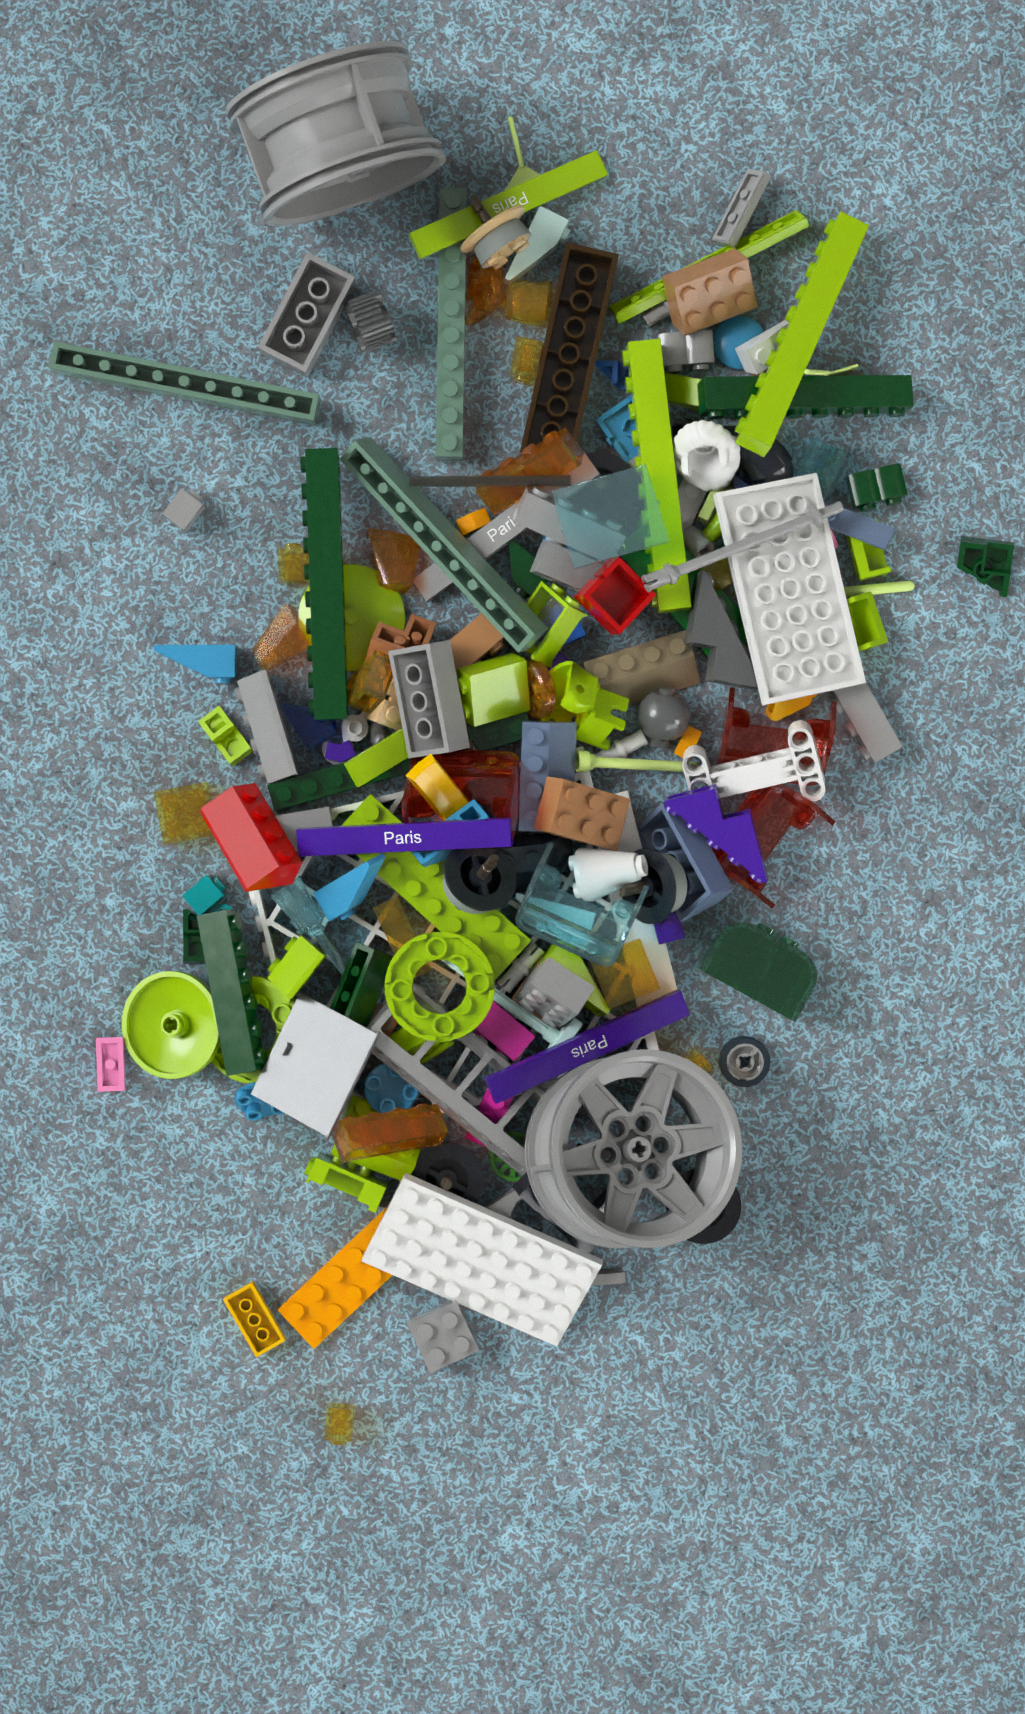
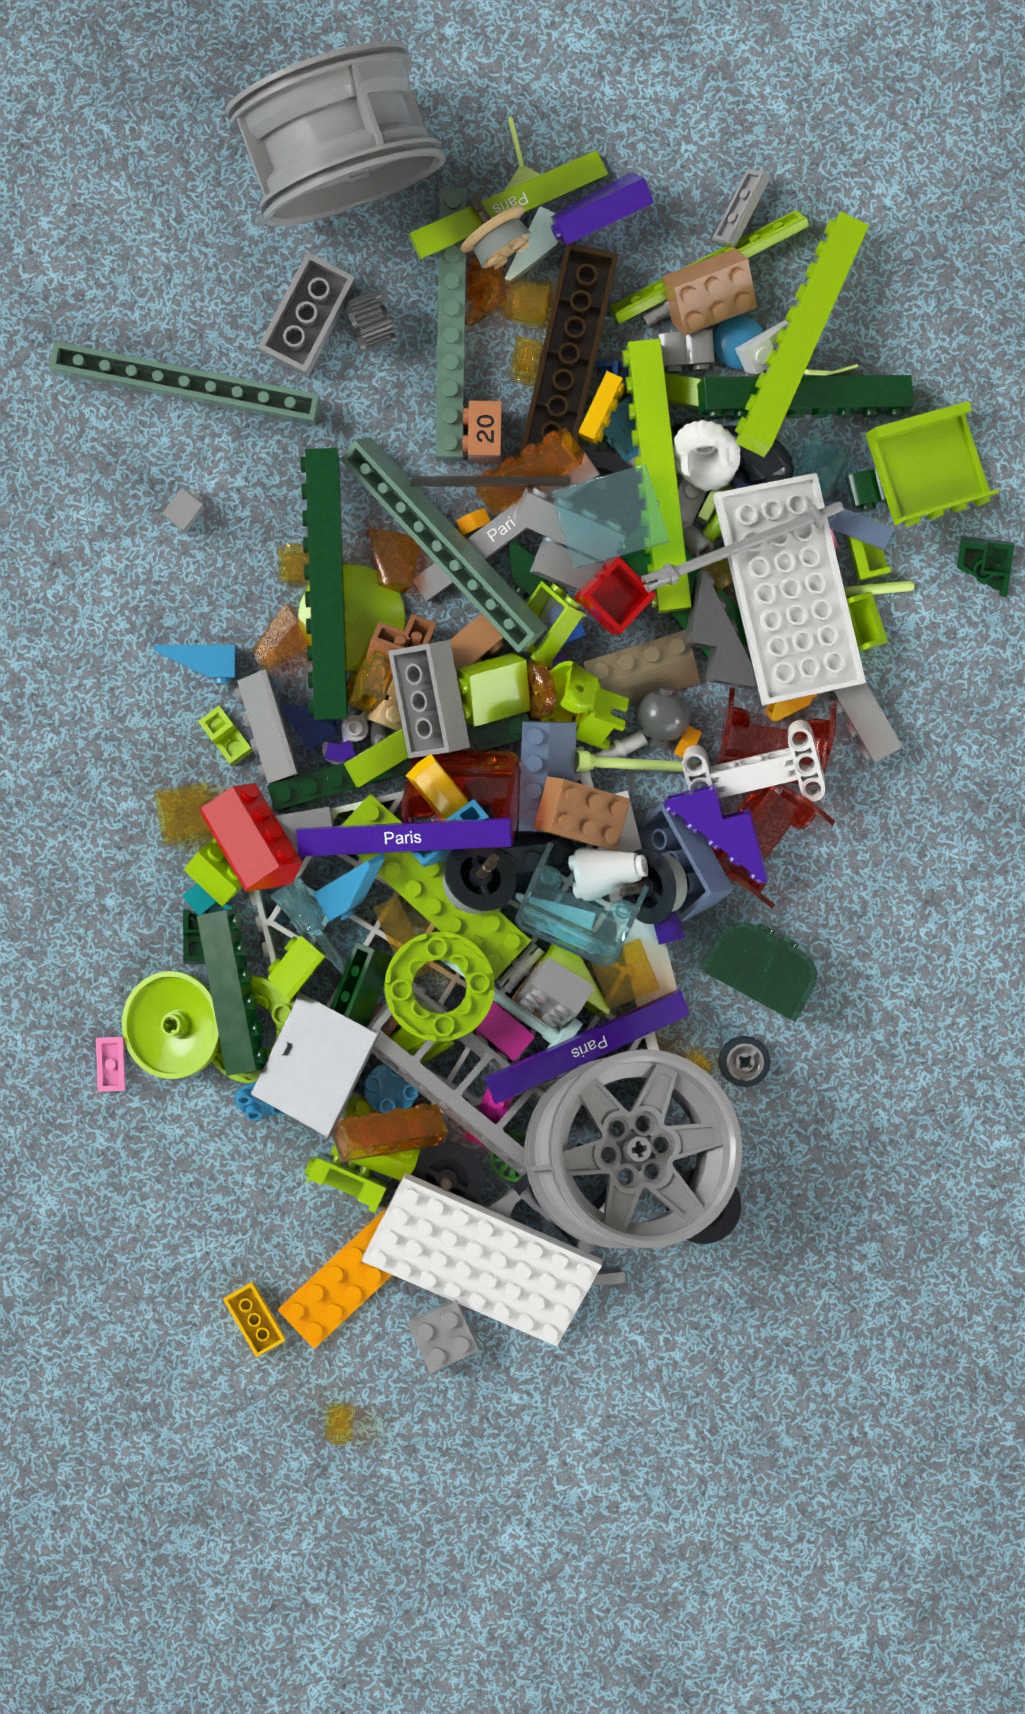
none -> lime piece [183,838,243,907]
none -> nougat brick [463,401,501,463]
none -> dark purple slope [550,172,654,245]
none -> yellow piece [578,371,626,446]
none -> lime panel [865,401,999,527]

